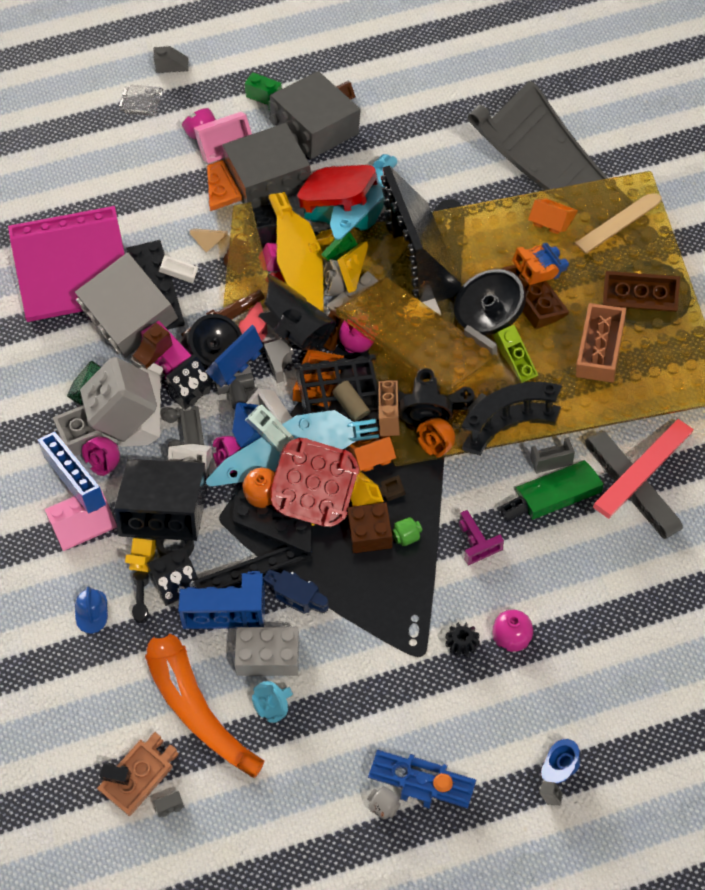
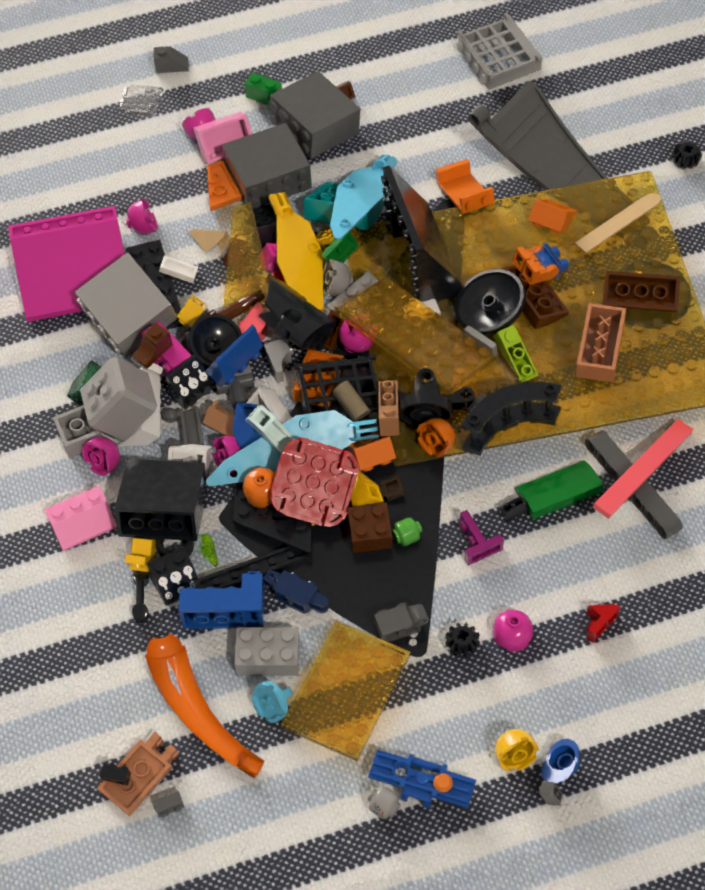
brick [38,432,106,514] -> none
blue piece [75,587,108,634] -> none
red tile [297,165,378,213] -> none
yellow wing [337,241,368,293] -> none
dark grey panel [530,437,575,474] -> none
none -> dark pink cylinder [126,198,158,235]
none -> yellow slope [177,294,207,327]
none -> clear neon green piece [202,534,218,567]
none -> medium nougat brick [203,400,235,437]
none -> clear yellow plate [281,621,411,762]
none -> dark grey hinge [374,603,429,644]
none -> orange panel [435,159,495,214]
none -> light grey window [457,13,542,90]
none -> yellow cylinder [495,729,539,772]
none -> red slope [586,604,620,643]
none -> black gear [672,141,702,169]

